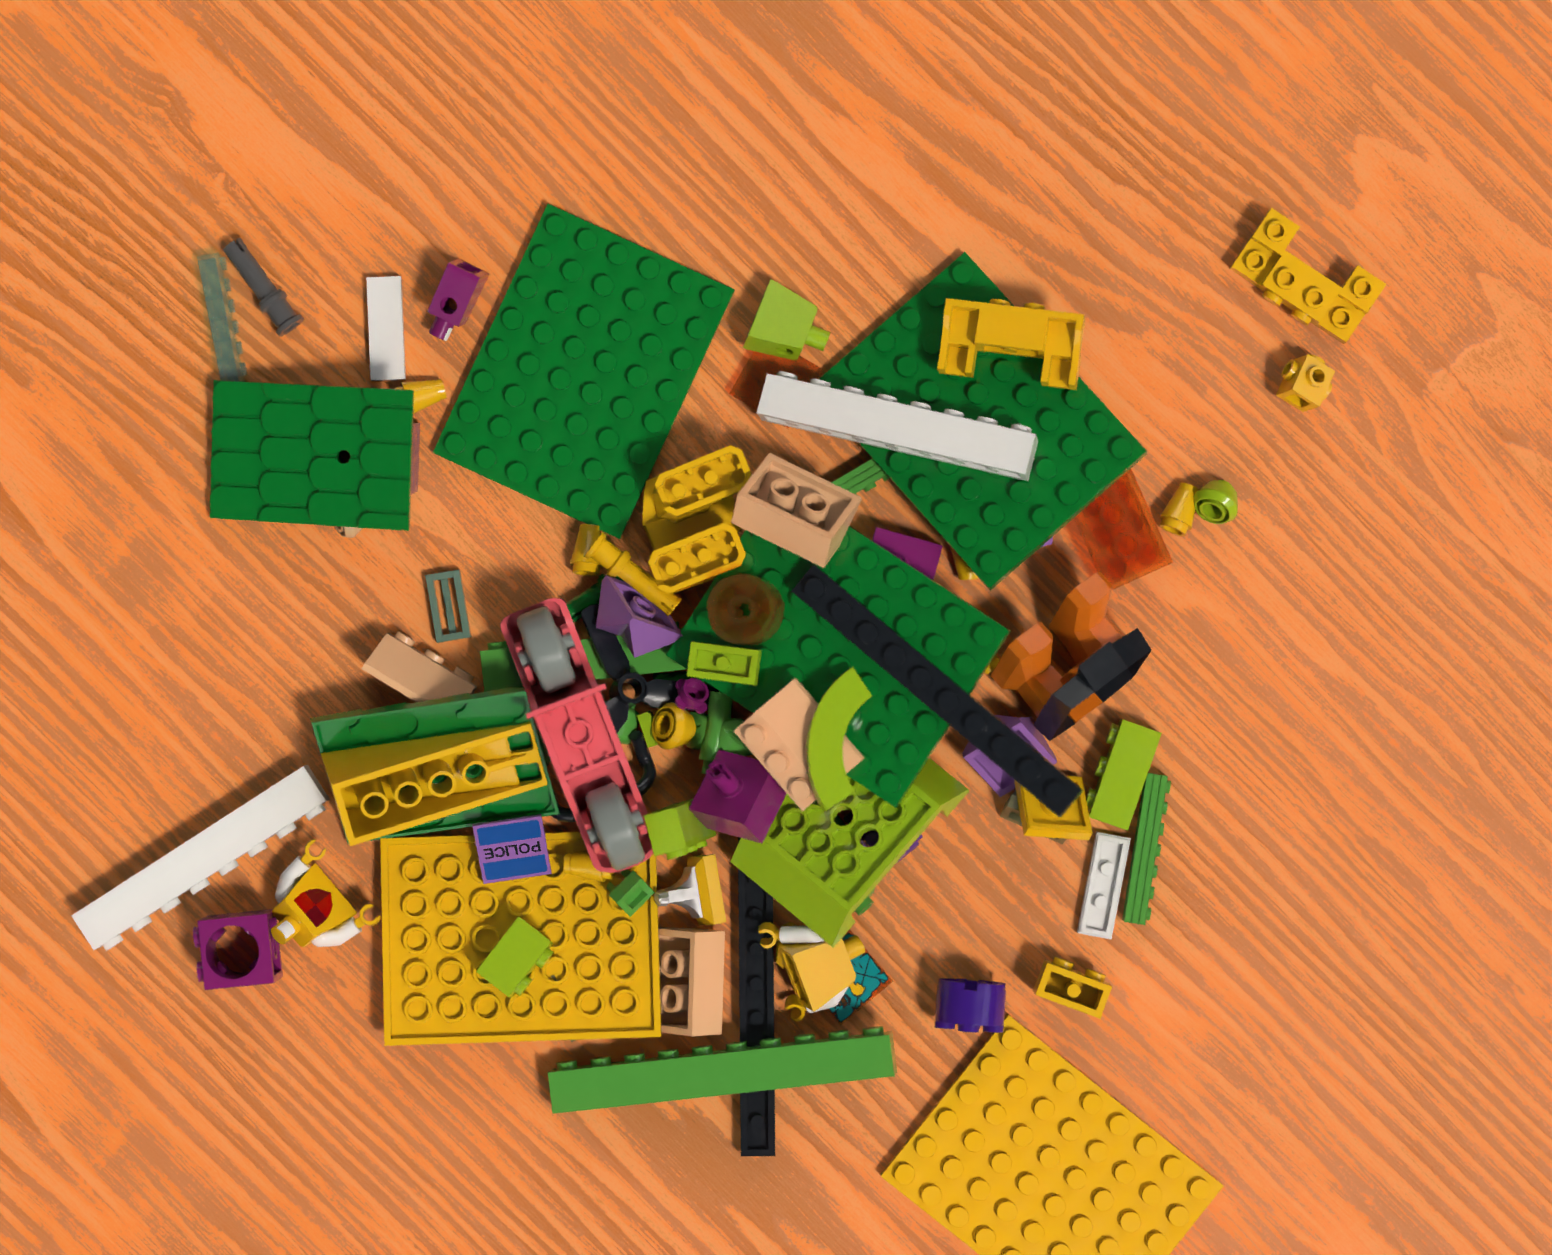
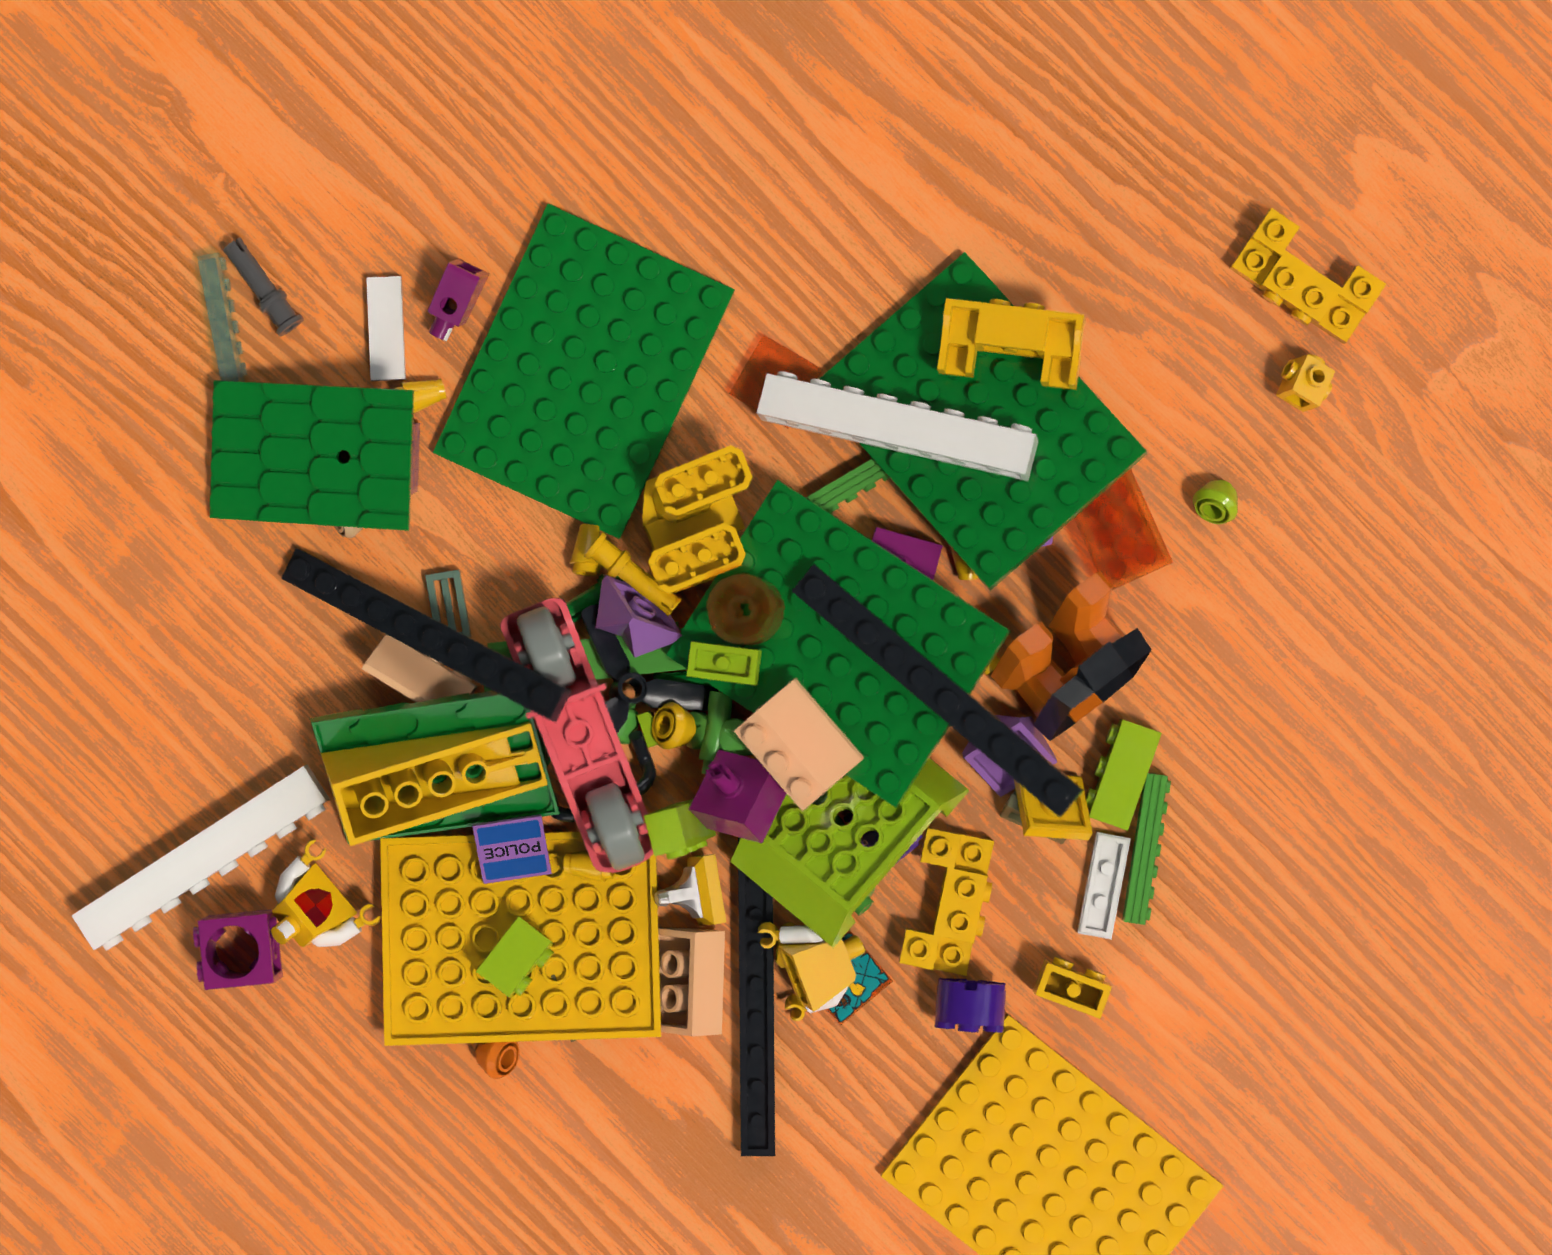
bright green brick [548,1026,897,1114] -> none
bright green tile [607,869,655,917] -> none
magenta plate [675,678,709,714] -> none
light nougat slope [731,453,862,568] -> none
lime torso [743,279,831,360] -> none
lime tile [806,667,872,812] -> none
yellow cone [1160,483,1199,536] -> none
none -> black plate [281,548,572,723]
none -> orange cone [475,1042,520,1079]
none -> yellow bracket [899,827,994,976]

